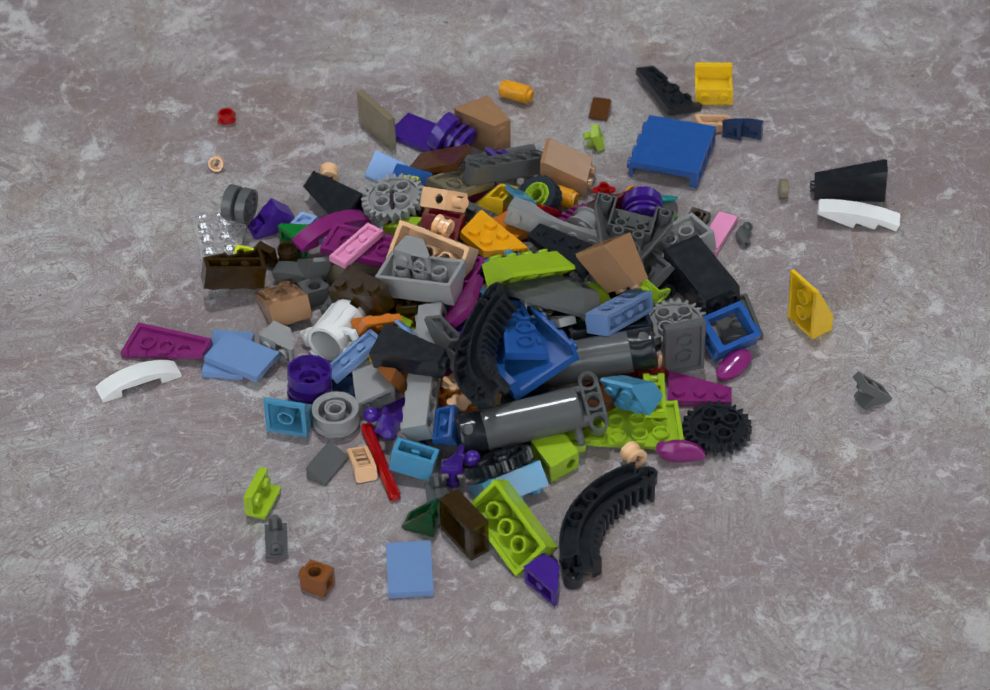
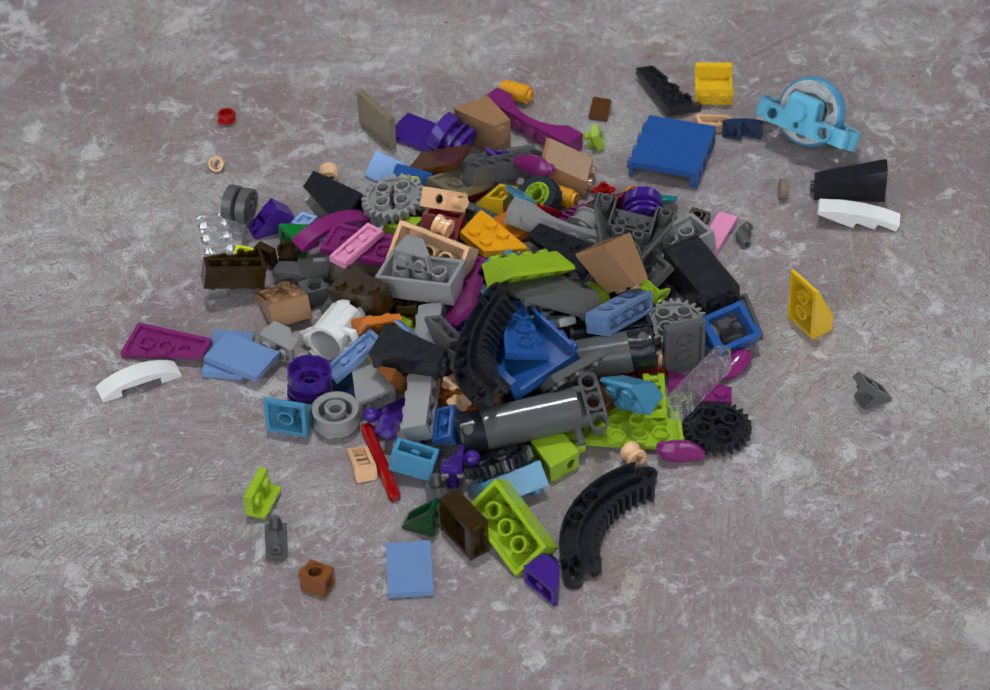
dark grey slope [306,441,349,486] -> none
none -> magenta arch [485,87,583,151]
none -> magenta arm [513,154,555,177]
none -> dark grey plate [539,346,608,394]
none -> clear beam [666,345,732,421]
none -> piece [755,76,861,152]

